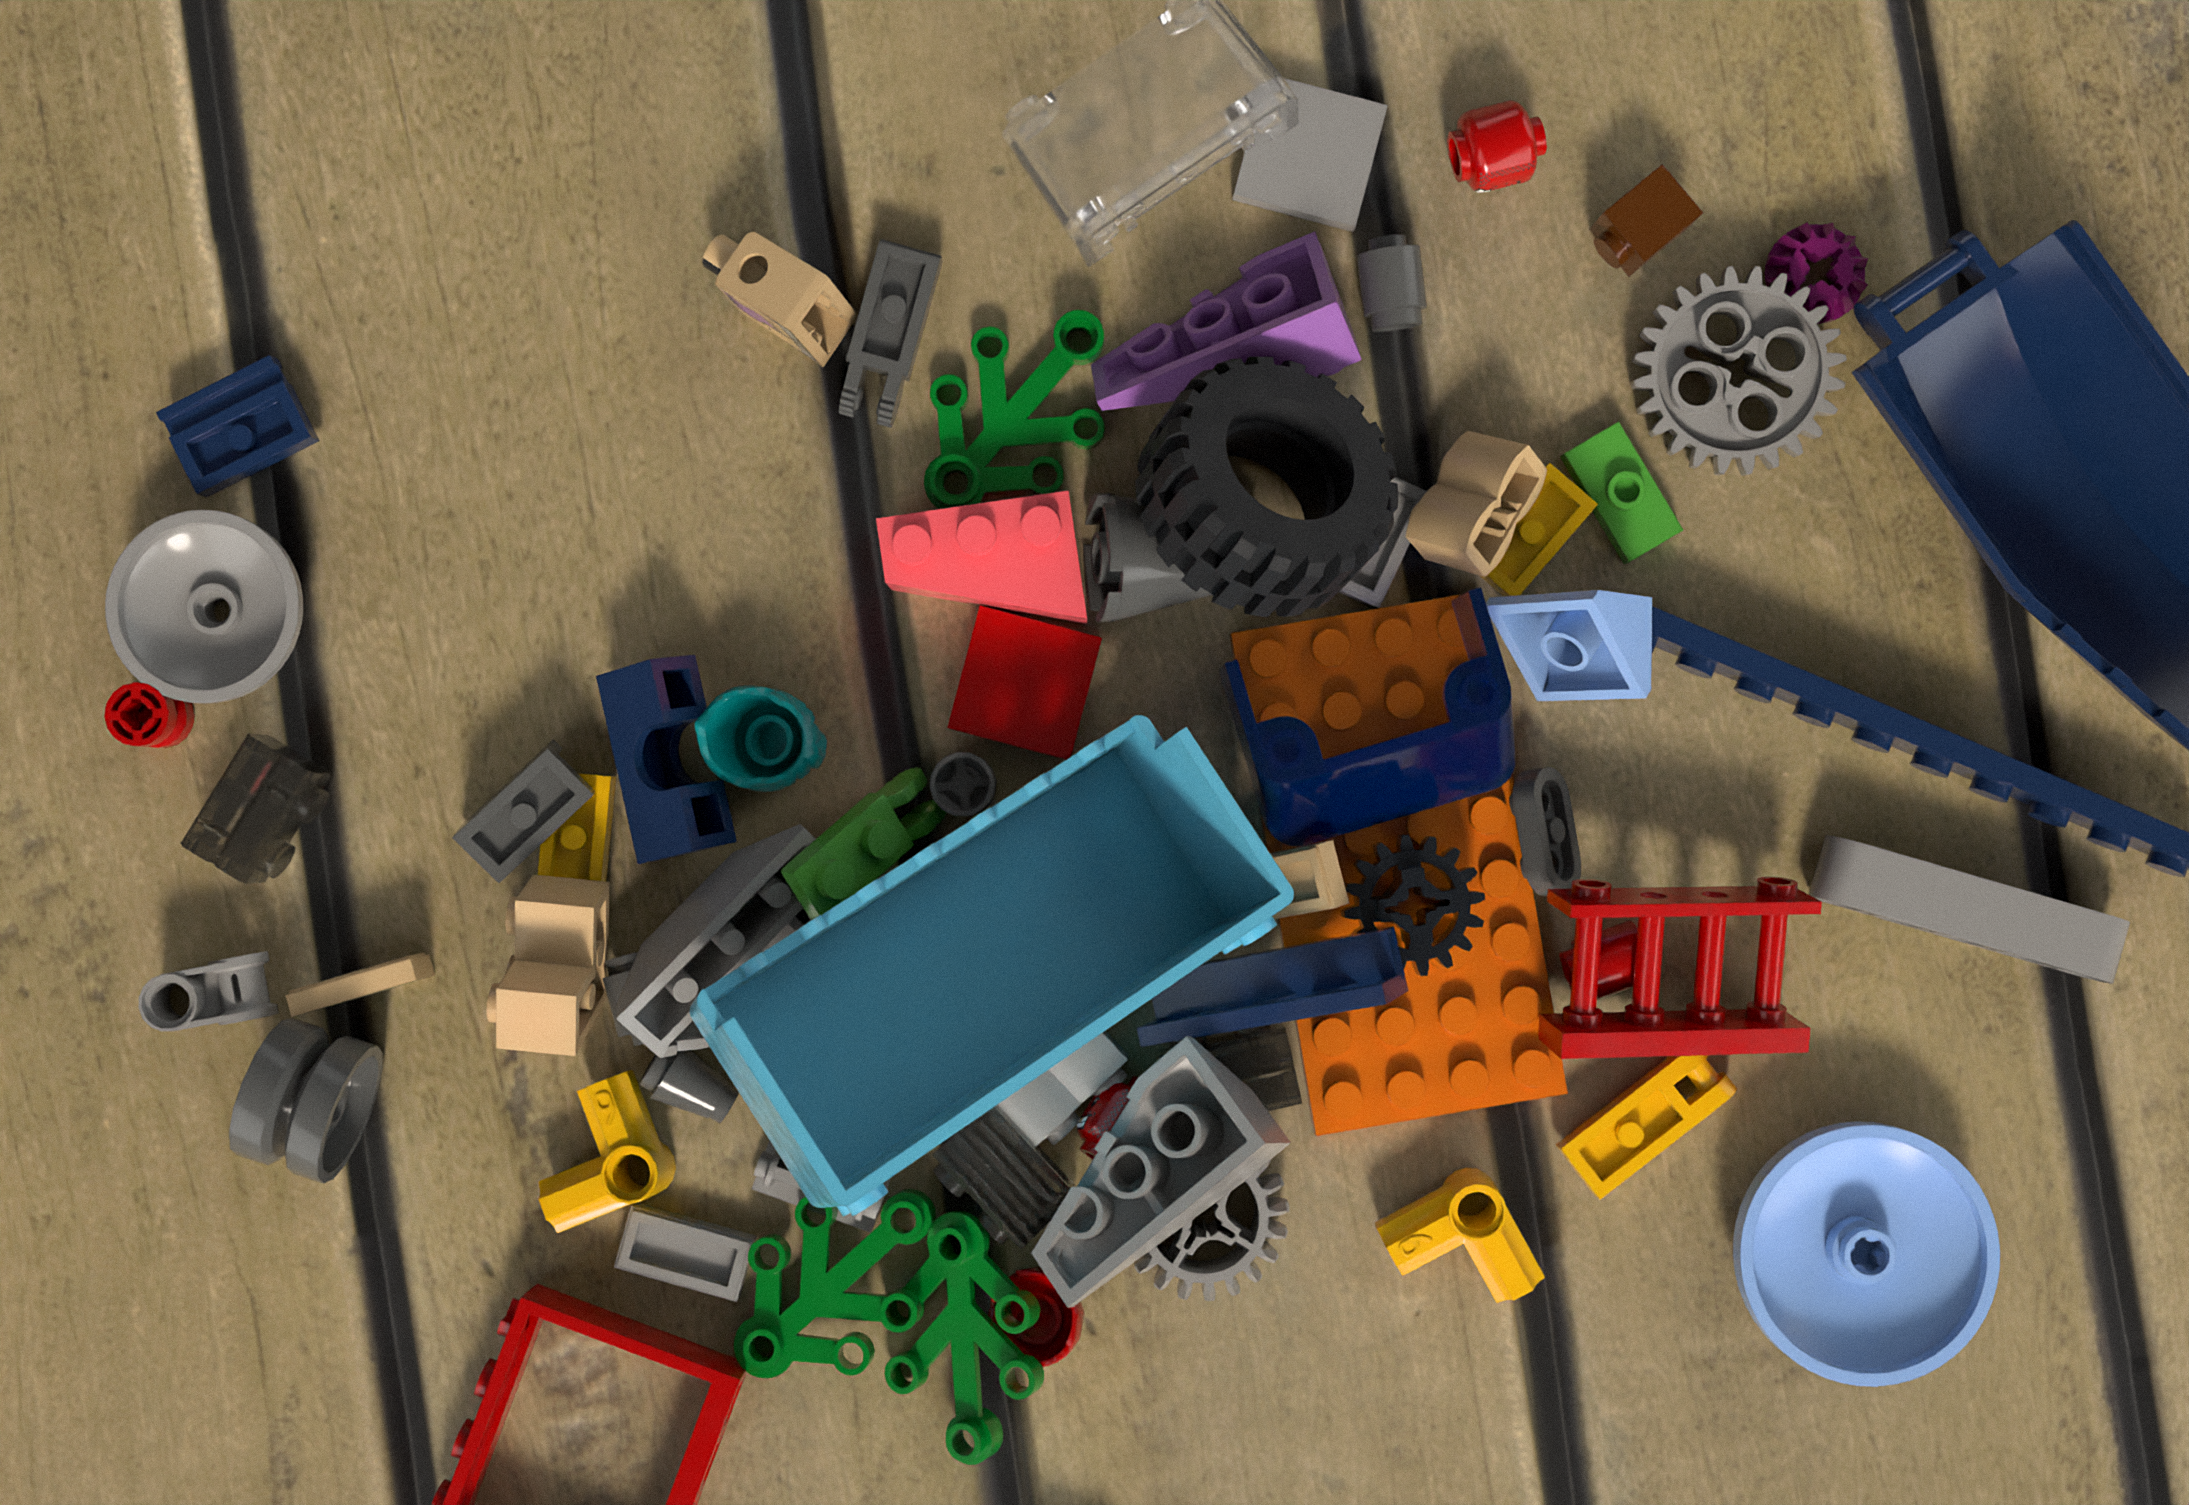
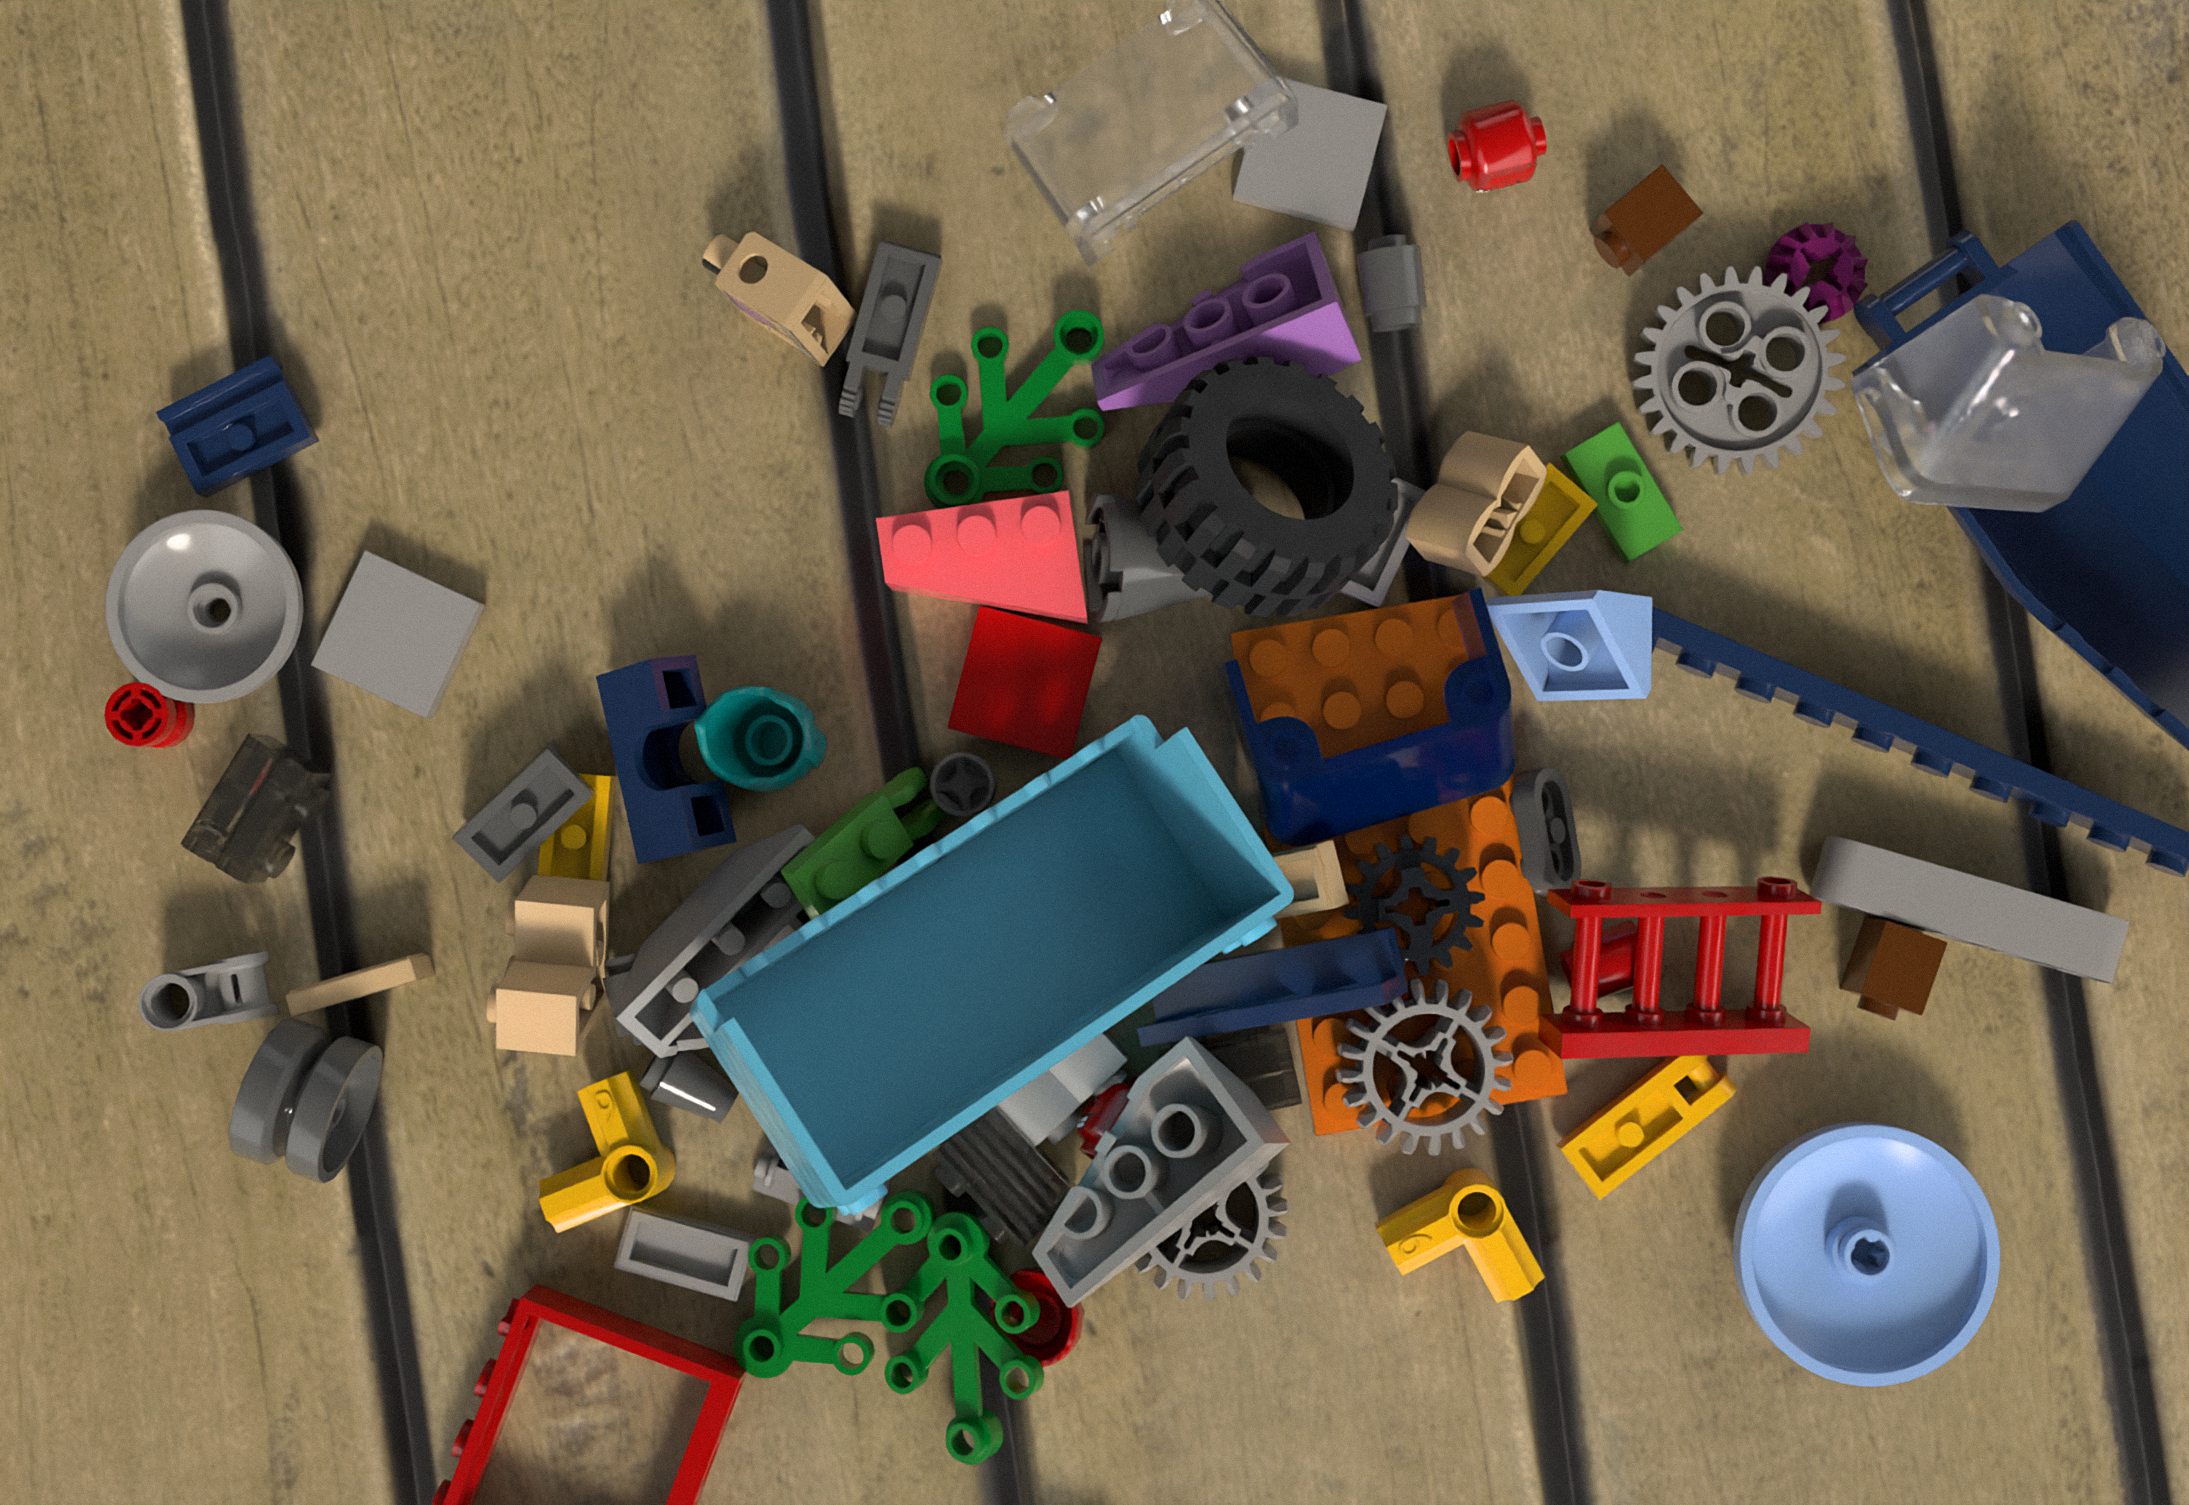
none -> light grey tile [311,550,486,719]
none -> light grey gear [1335,978,1513,1156]
none -> reddish brown brick [1839,917,1948,1021]
none -> clear windscreen [1849,294,2166,513]

